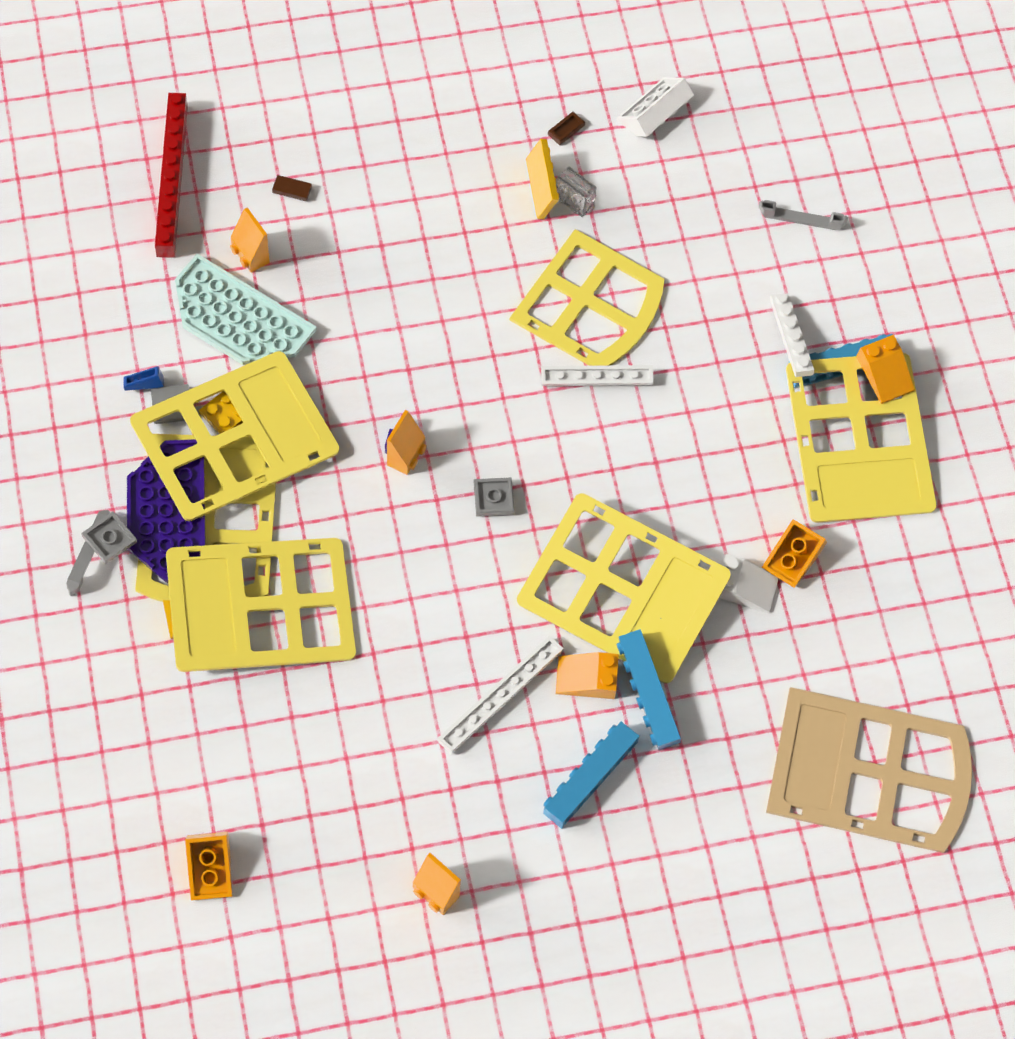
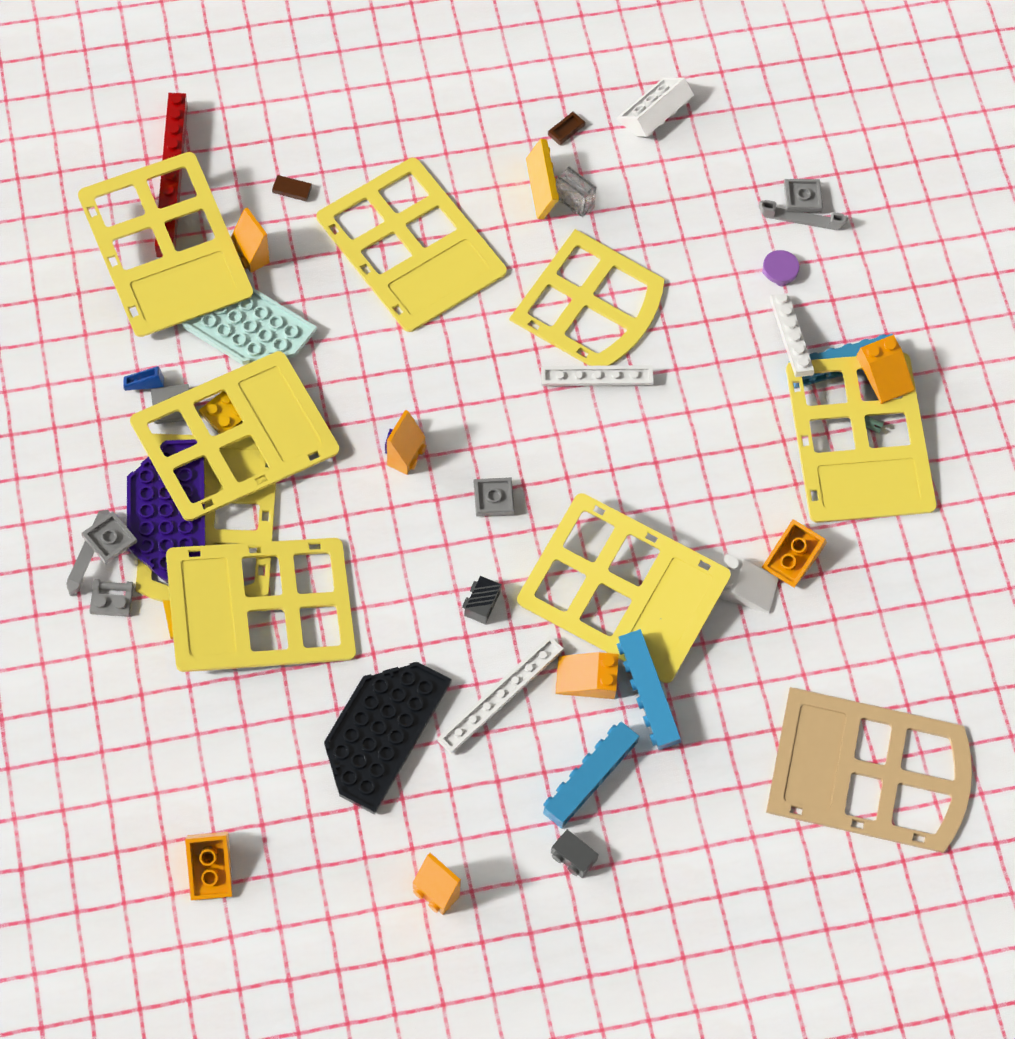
none -> light yellow door [78,152,253,337]
none -> light grey plate [89,579,133,617]
none -> light yellow door [316,158,507,332]
none -> black plate [324,662,452,815]
none -> brick [462,576,502,625]
none -> dark grey brick [551,829,599,878]
none -> medium lavender tile [762,250,800,287]
none -> light grey plate [784,179,823,212]
none -> sand green pin [864,416,884,434]

